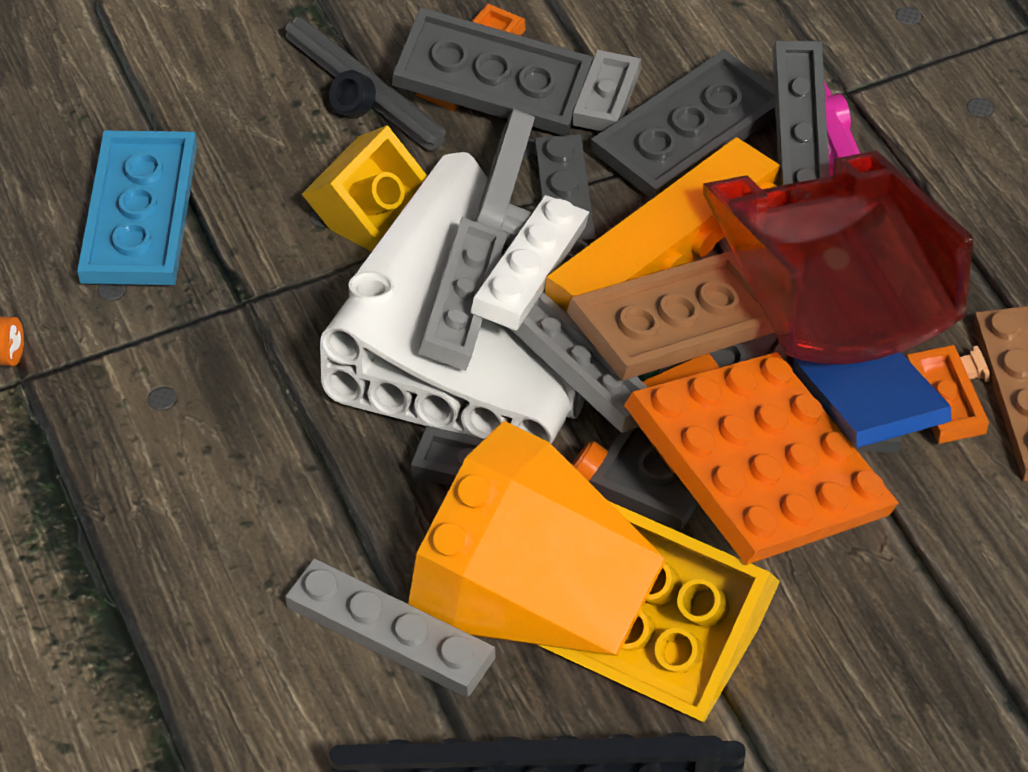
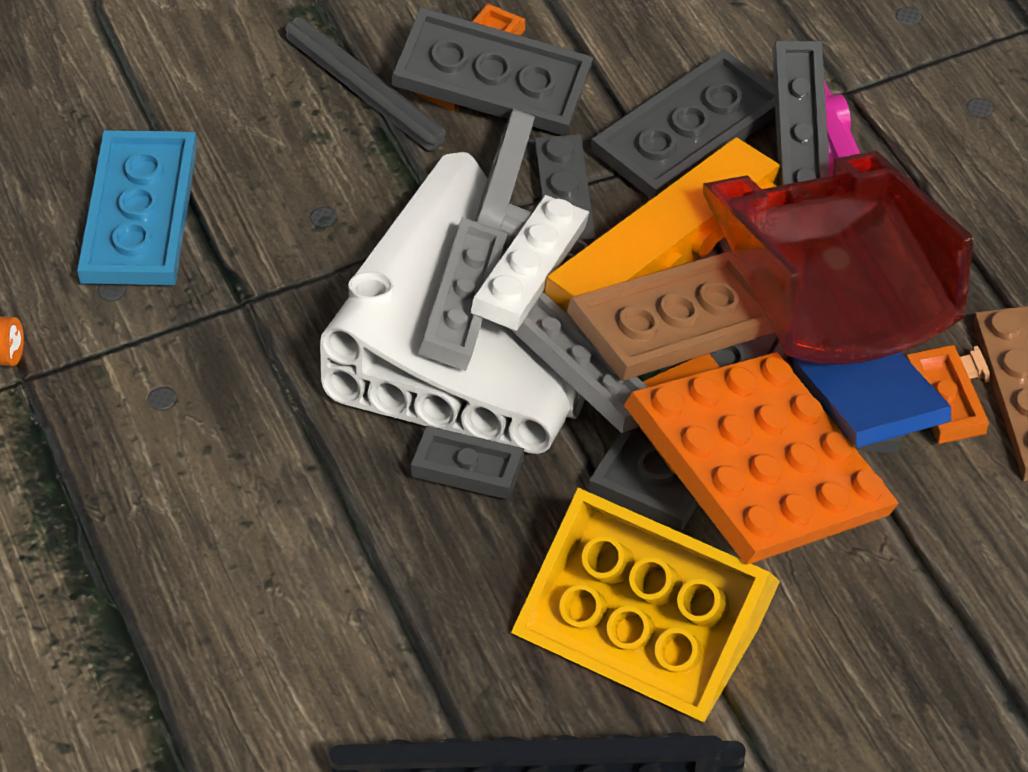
light grey plate [285,558,496,698] -> none
yellow slope [302,125,428,252] -> none
black tile [329,70,376,118] -> none
light orange wedge [408,421,666,656] -> none
orange tile [572,440,608,481] -> none
light grey plate [573,50,641,131] -> none

